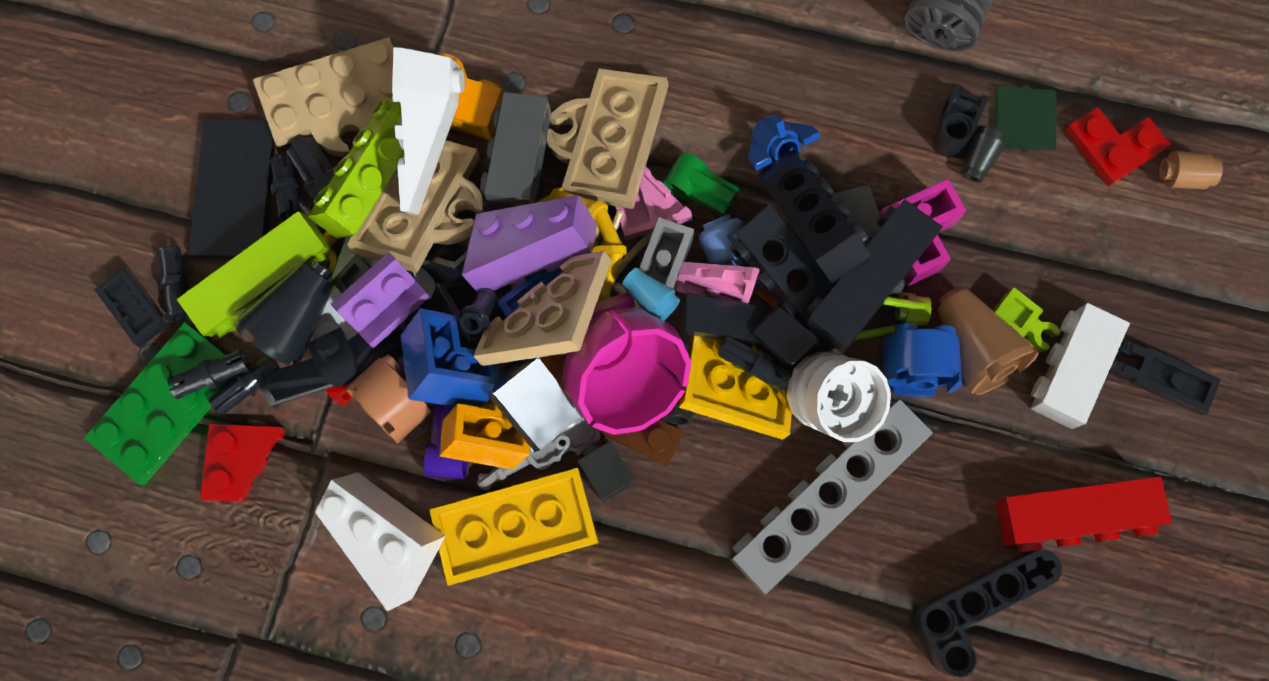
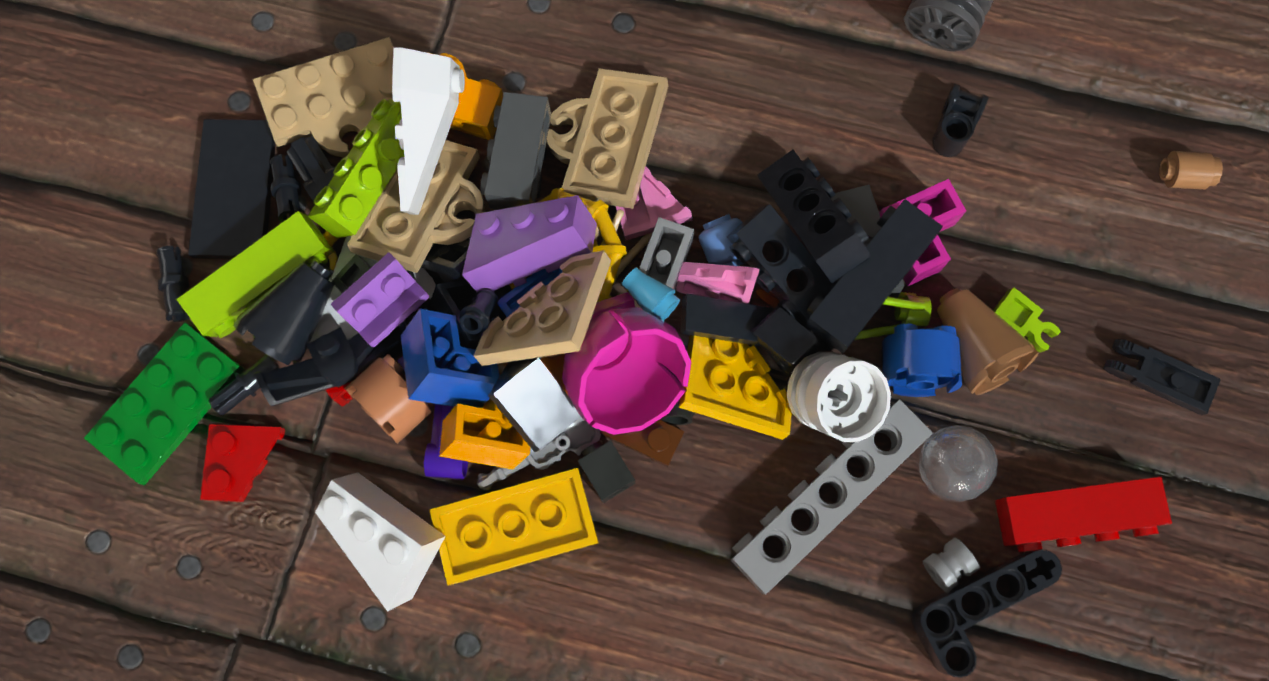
black plate [94,267,170,347] -> none
black pin [167,348,251,400] -> none
green piece [662,152,740,217] -> none
black axle [717,337,793,393] -> none
blue brick [748,114,820,171] -> none
pearl dark grey cone [961,126,1006,183] -> none
clear green piece [995,85,1056,153] -> none
white brick [1030,303,1130,429] -> none
red plate [1065,107,1171,187] -> none
none -> clear cylinder [916,425,998,503]
none -> light grey wheel [923,537,980,593]

